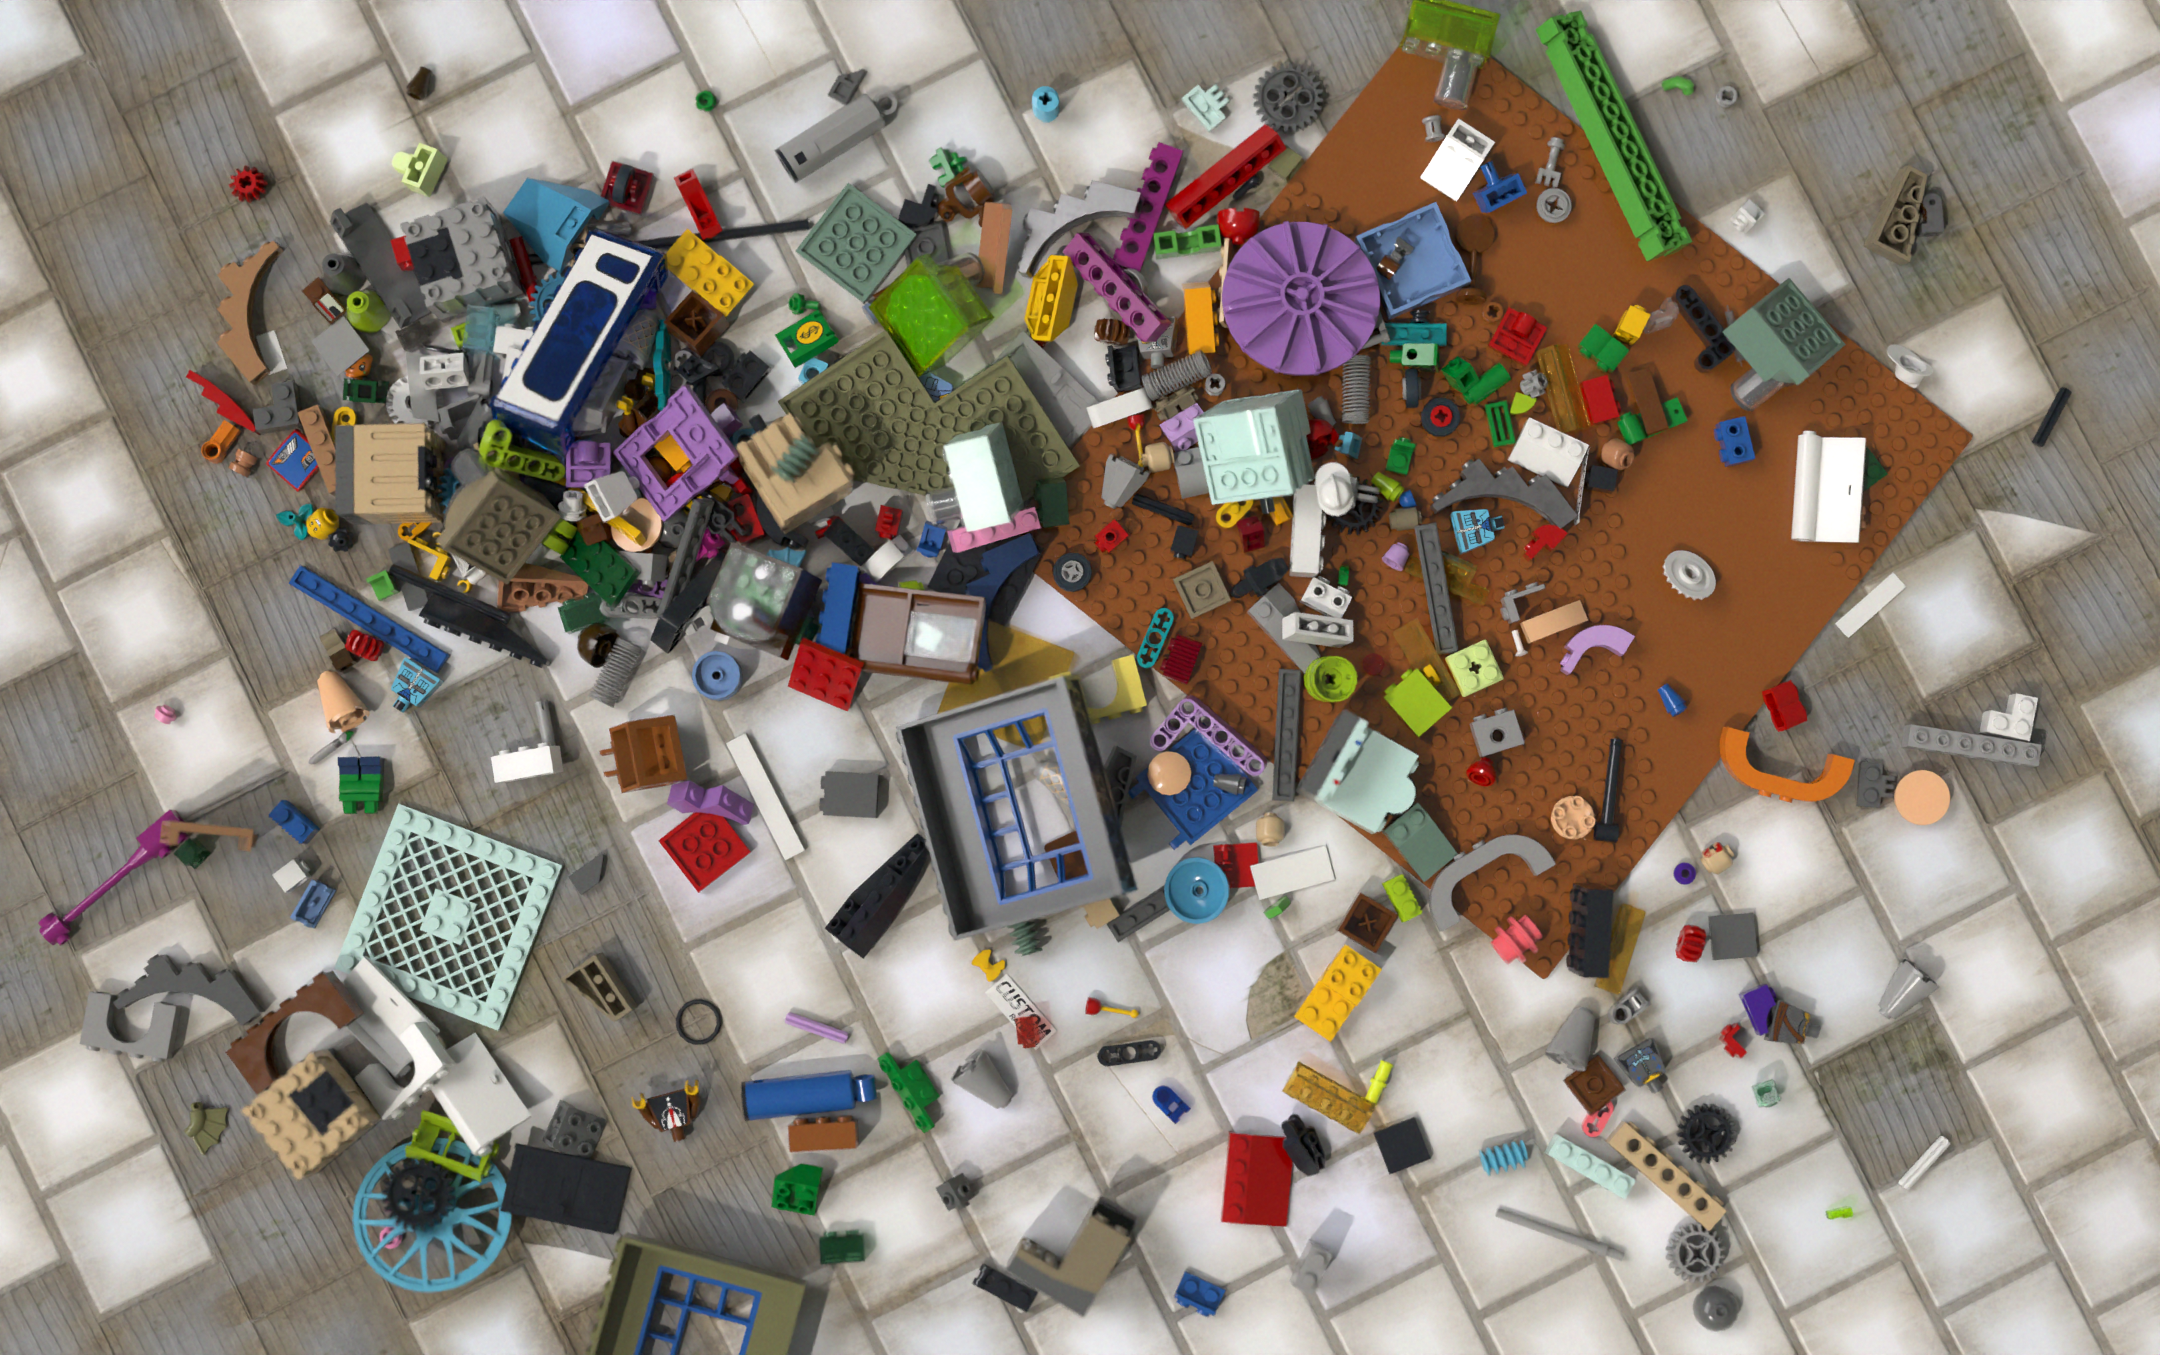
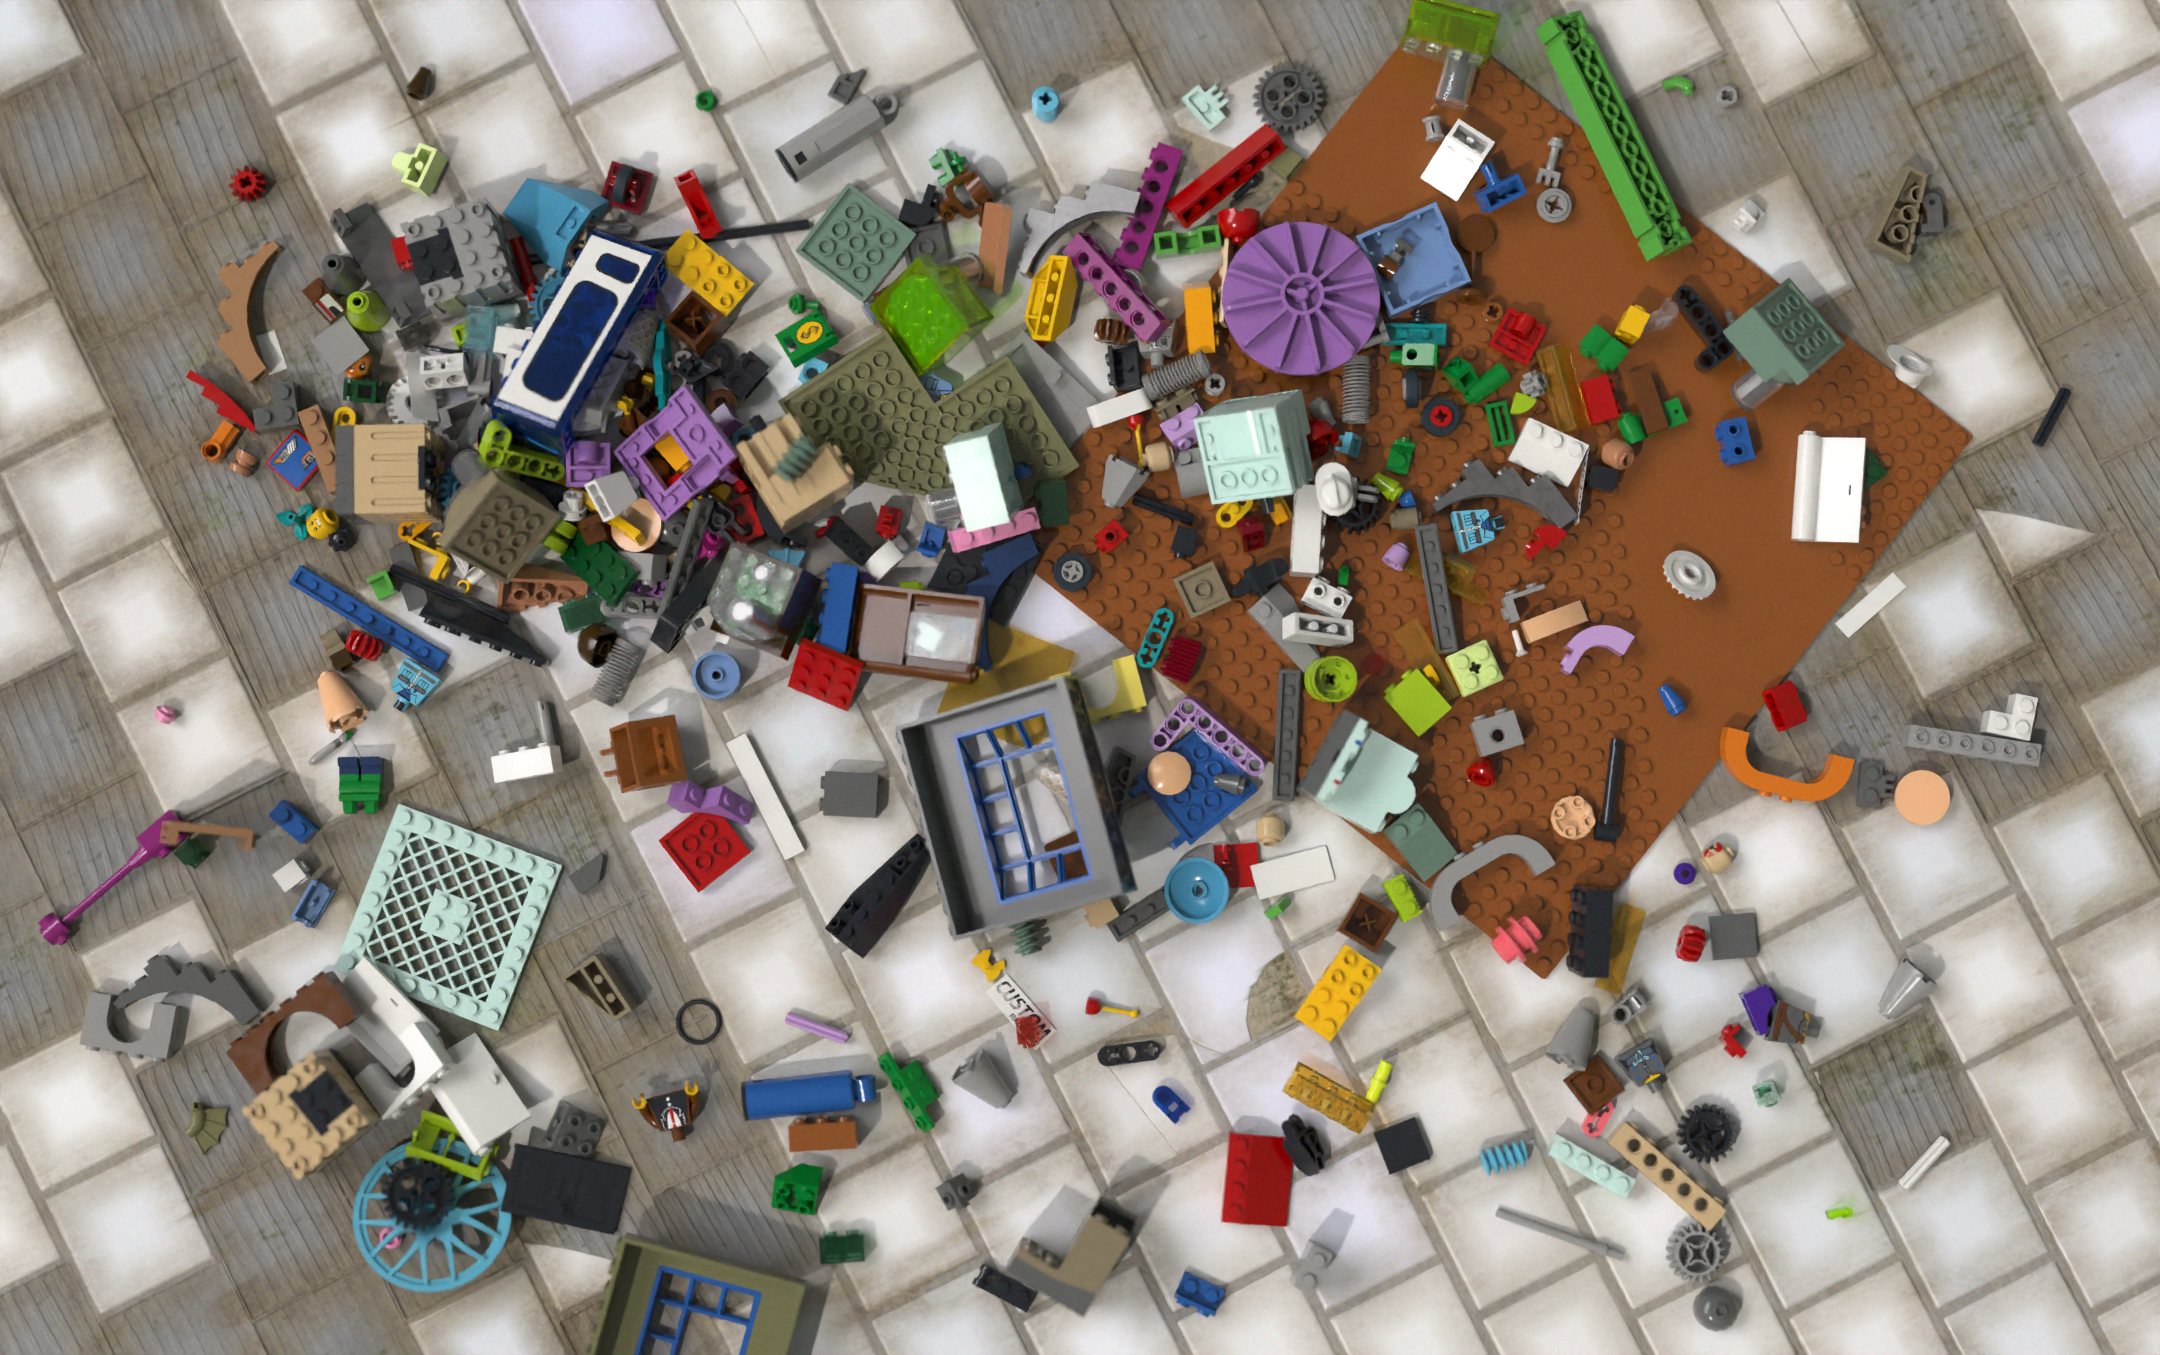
none -> blue hinge [1014,462,1033,480]

